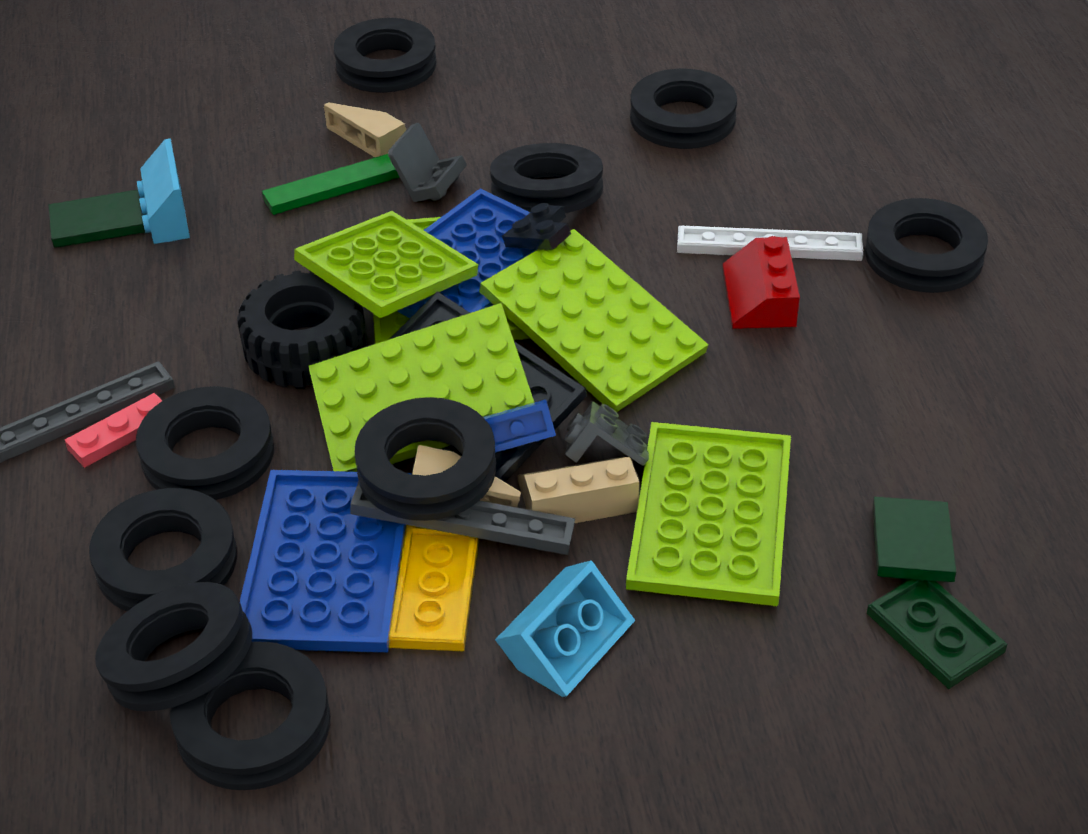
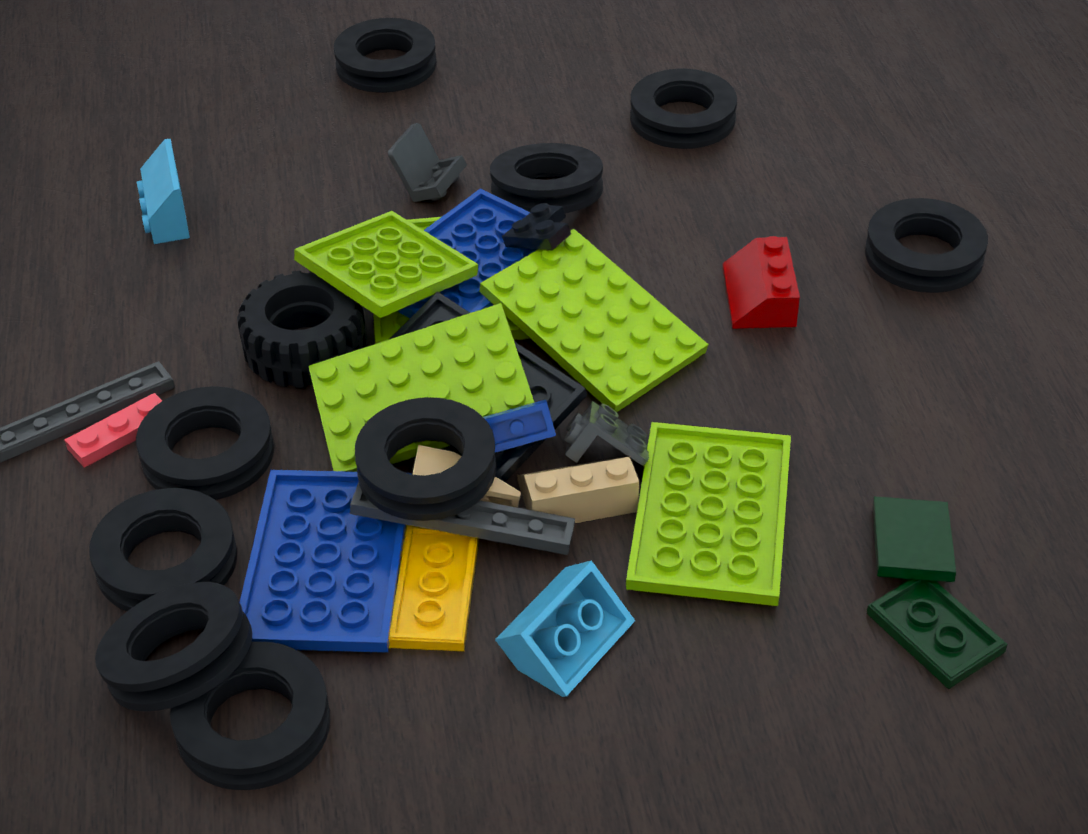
dark green tile [48,189,145,248] -> none
green tile [262,154,400,215] -> none
tan slope [324,102,406,157] -> none
white tile [677,226,863,261] -> none

